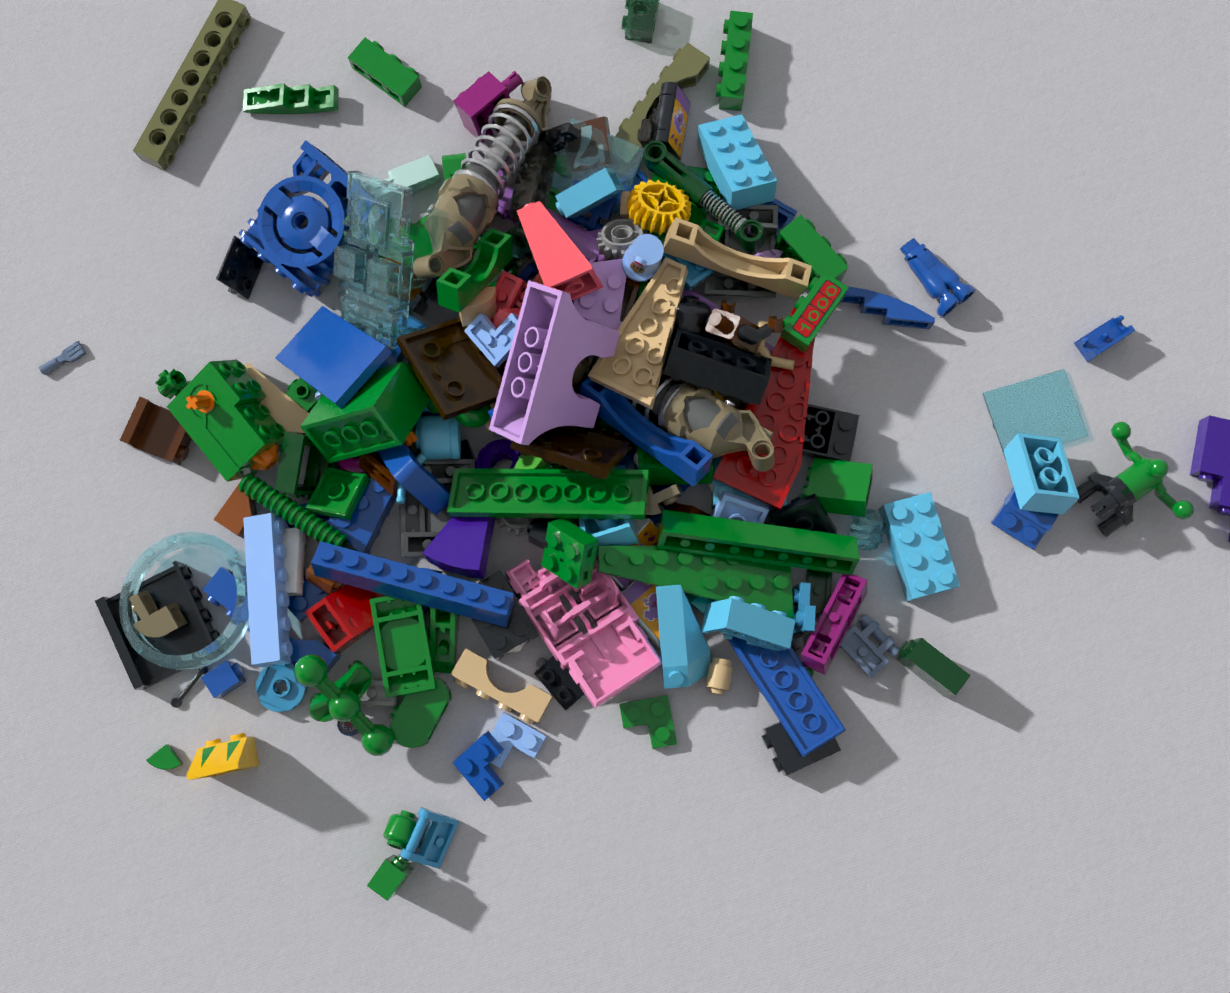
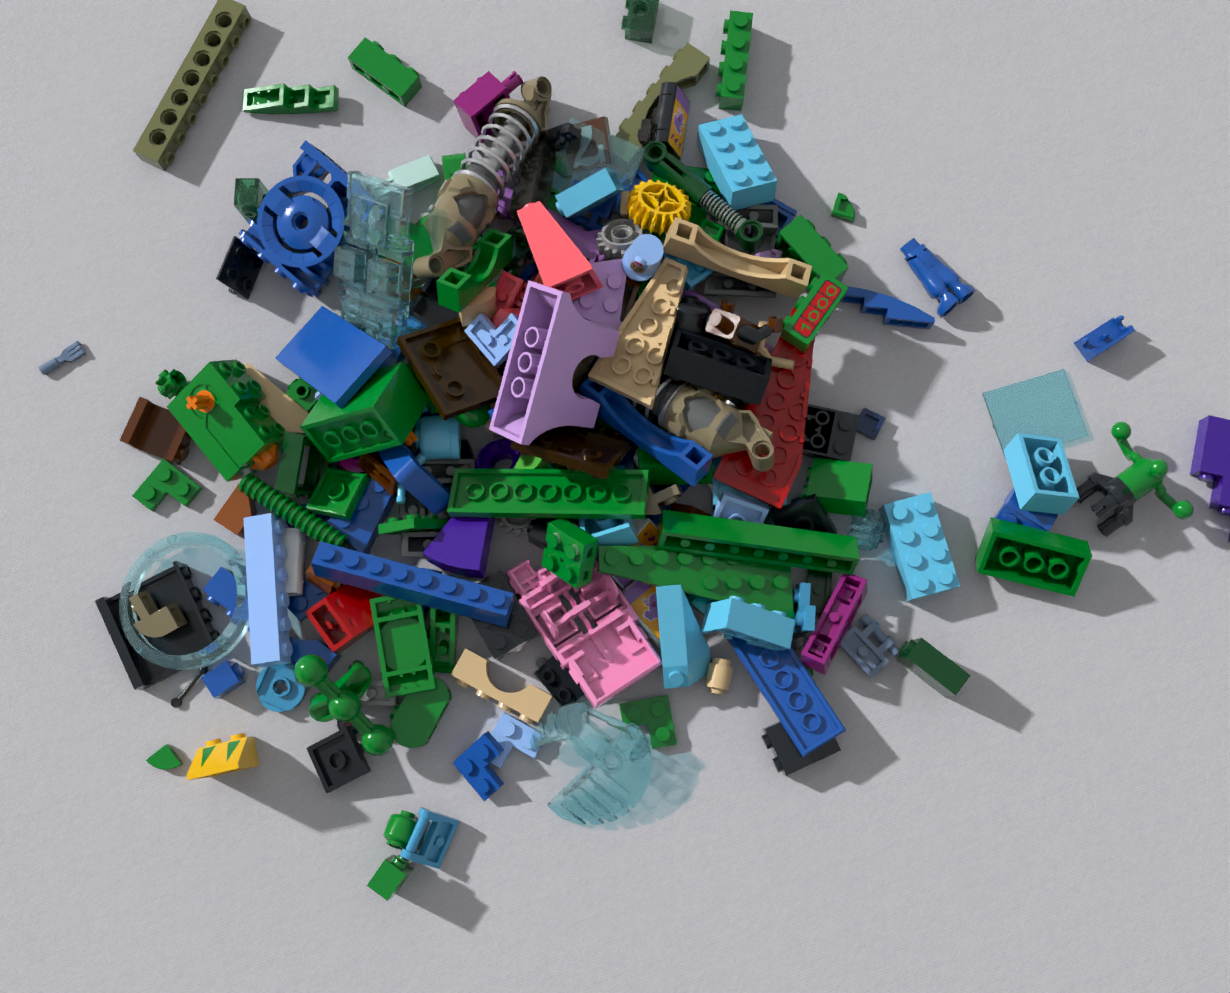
none -> green plate [132,458,203,512]
none -> clear green brick [234,178,269,221]
none -> black hinge [306,726,371,794]
none -> green plate [378,514,448,535]
none -> clear light blue piece [530,701,652,825]
none -> green tile [831,192,855,223]
none -> dark blue tile [856,408,885,440]
none -> green brick [975,517,1092,597]

